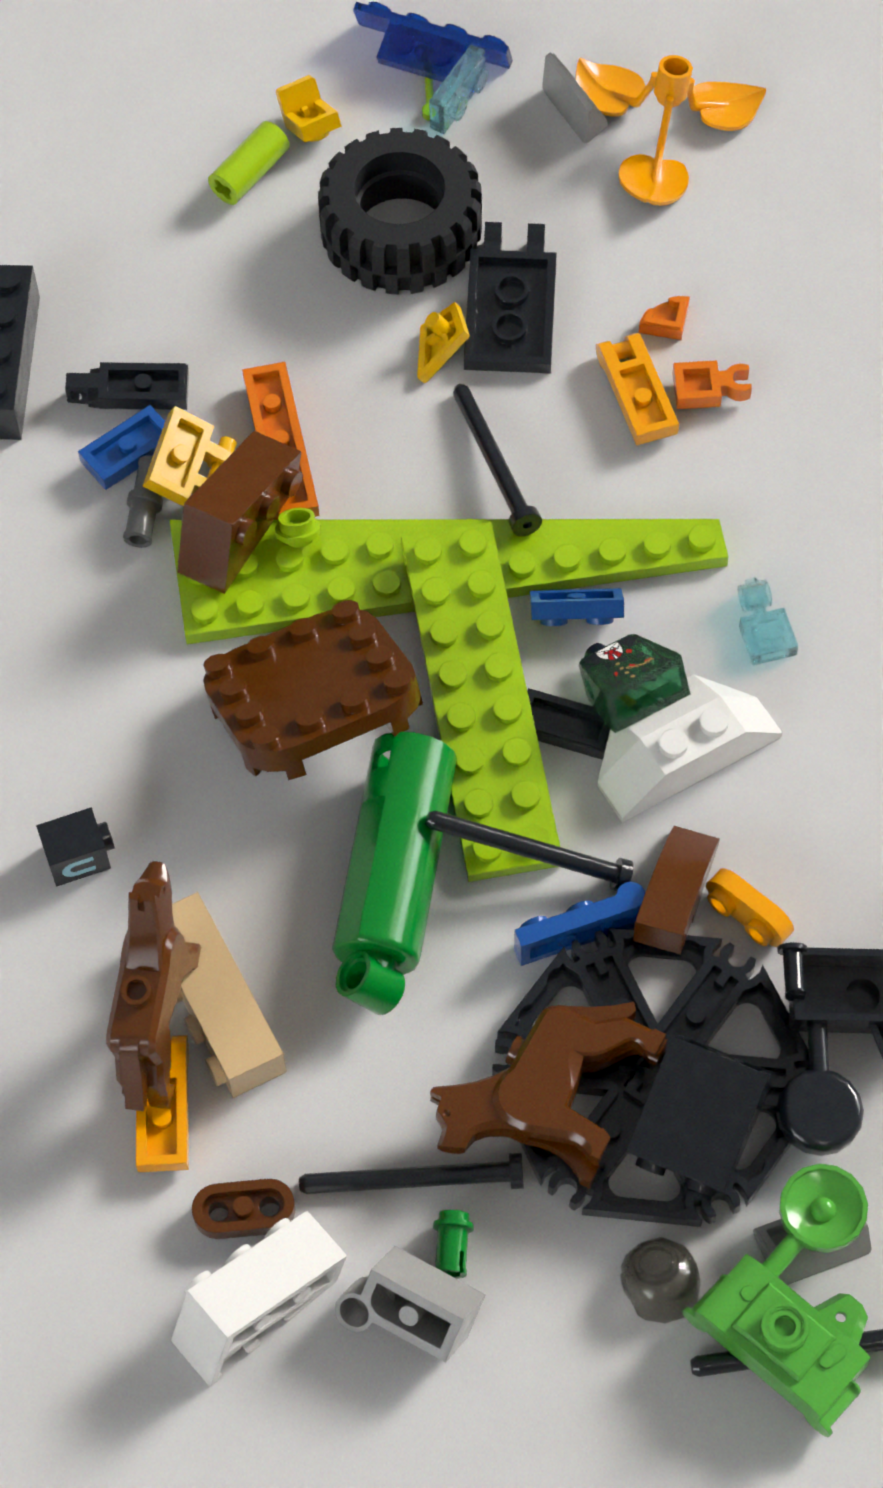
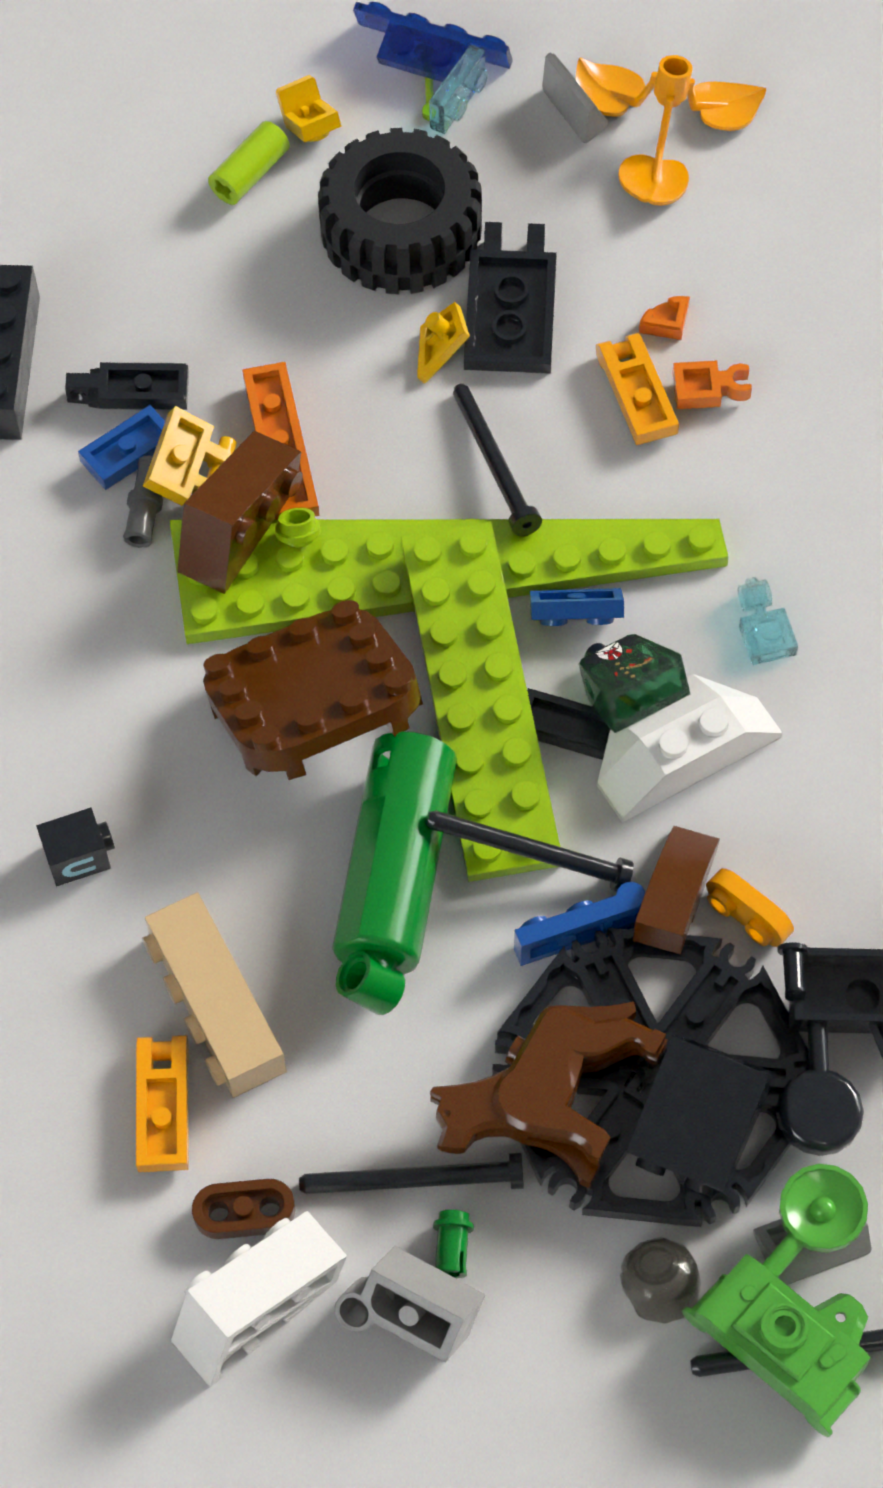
reddish brown animal [106,861,201,1111] -> none

